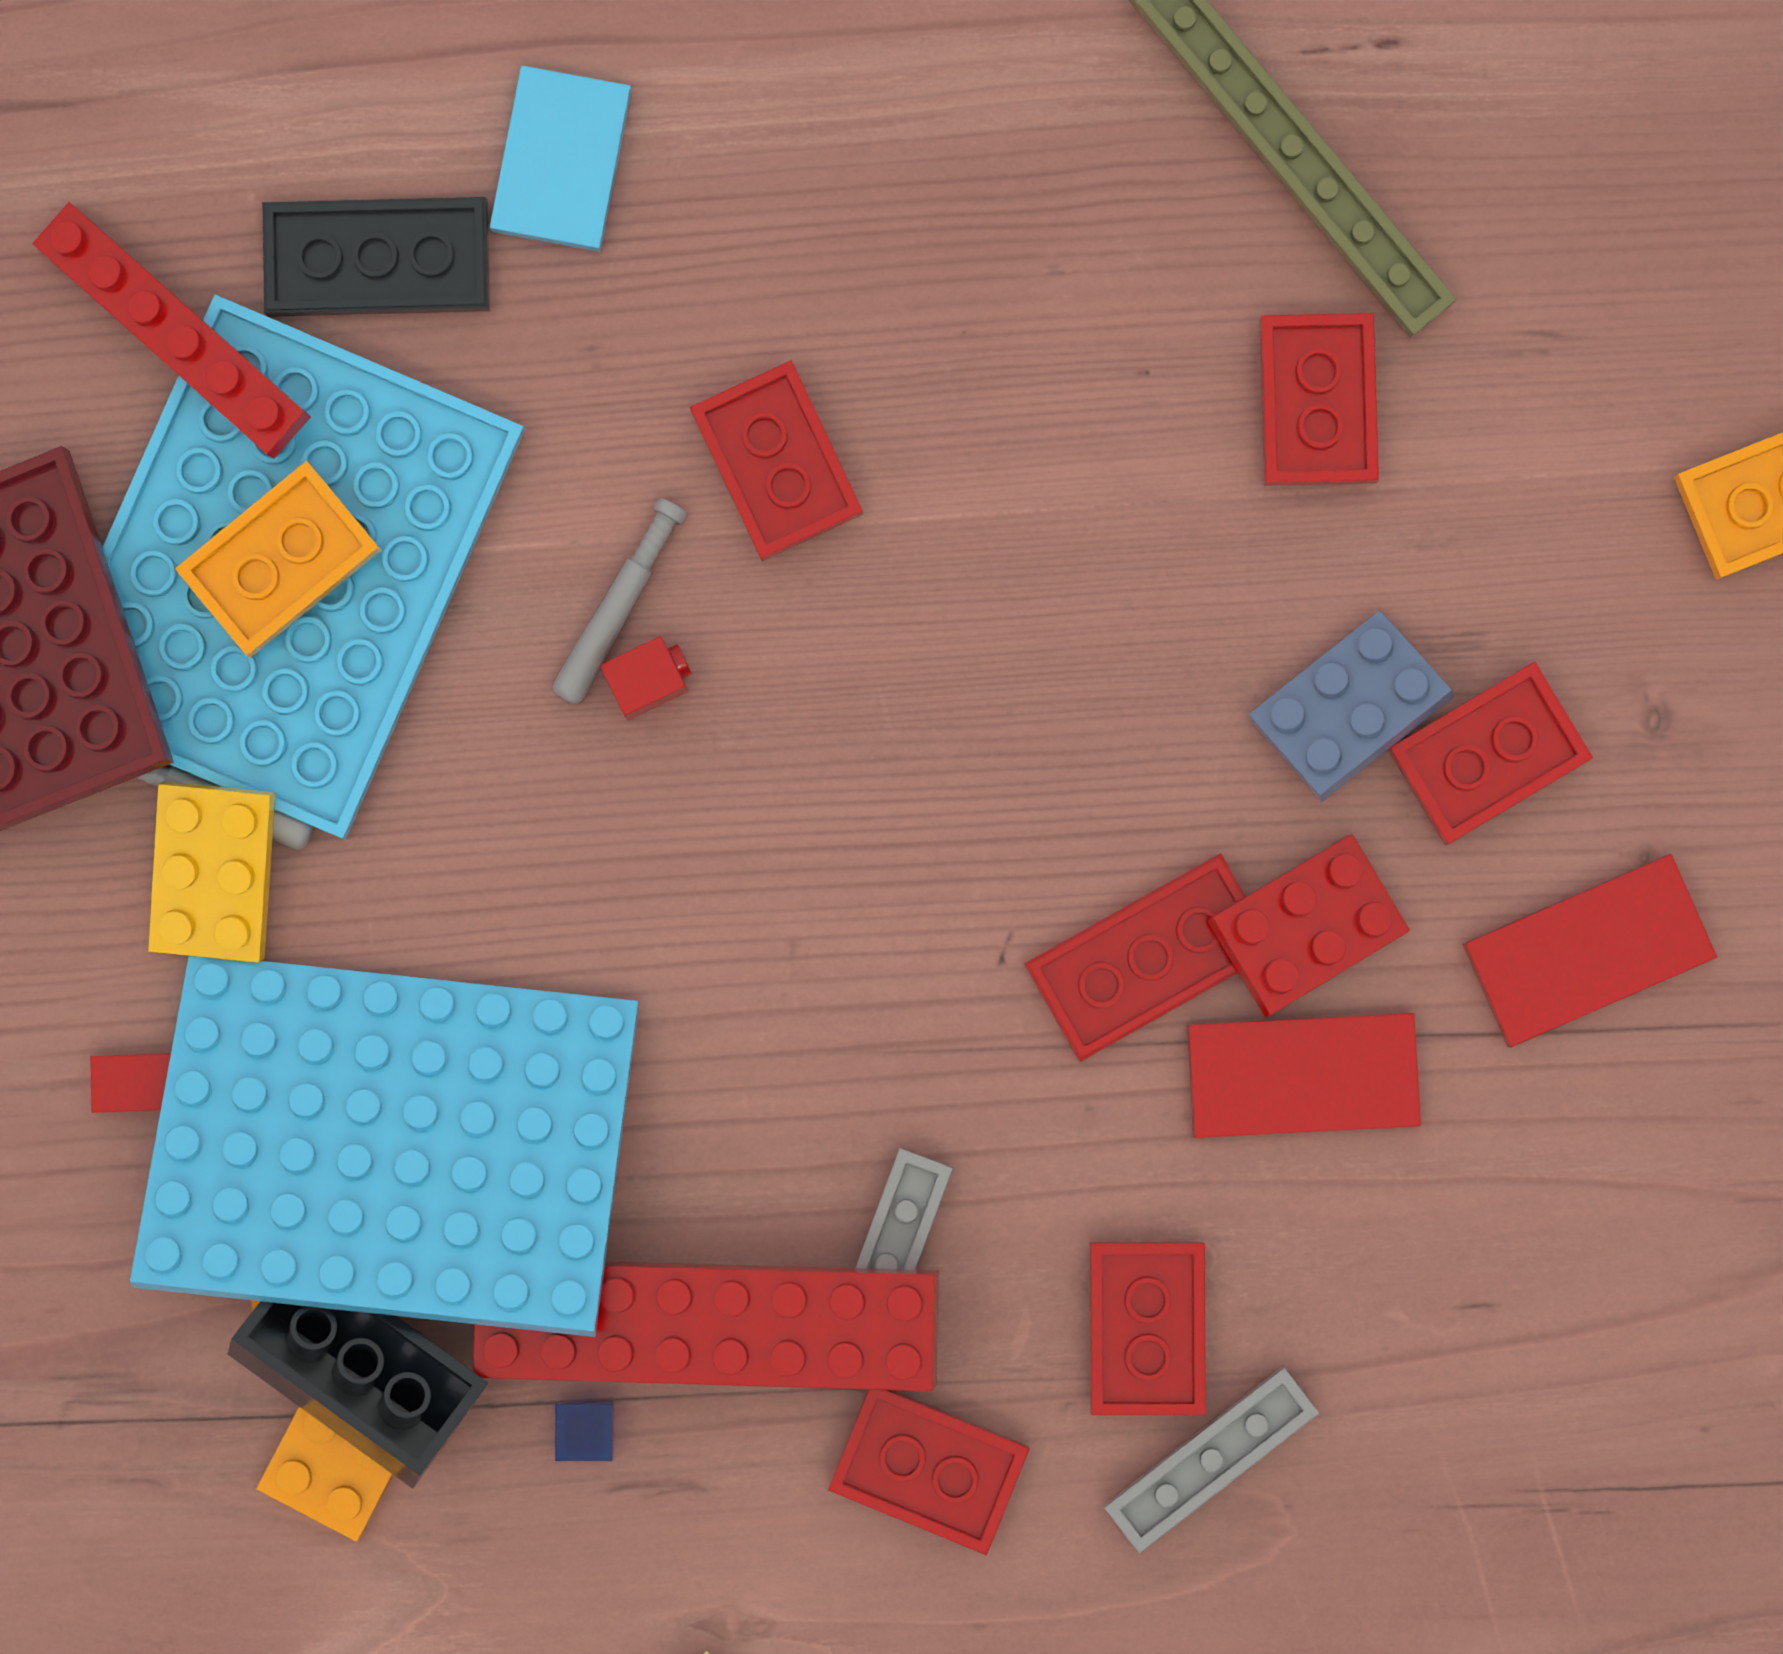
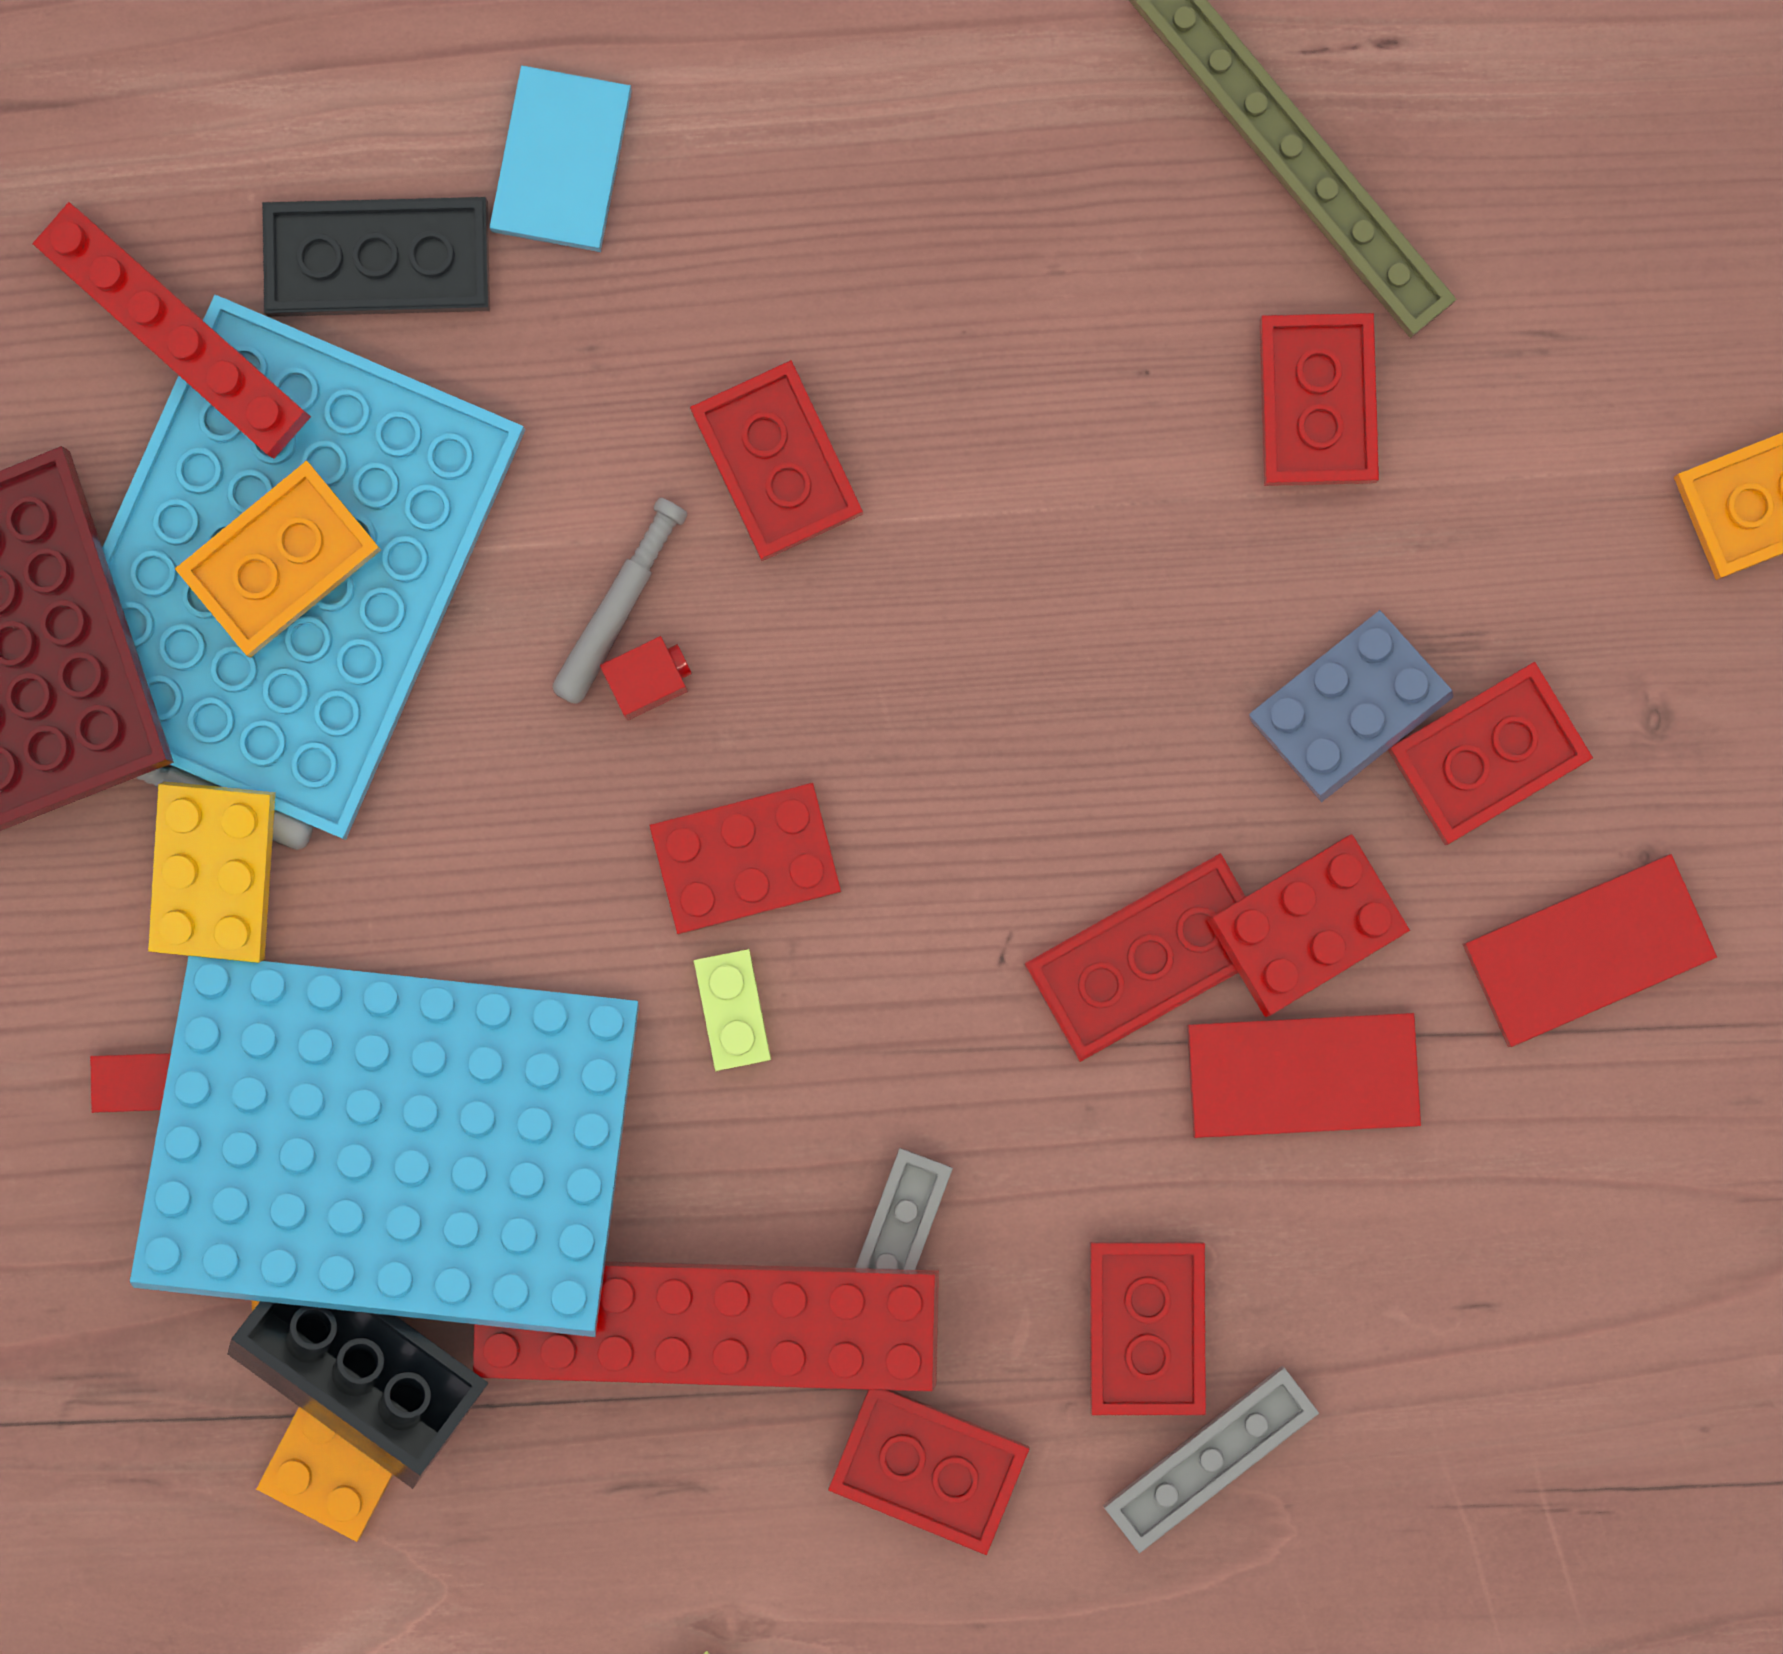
clear blue plate [555,1401,614,1461] -> none
none -> red plate [649,783,841,935]
none -> yellowish green plate [694,949,771,1071]

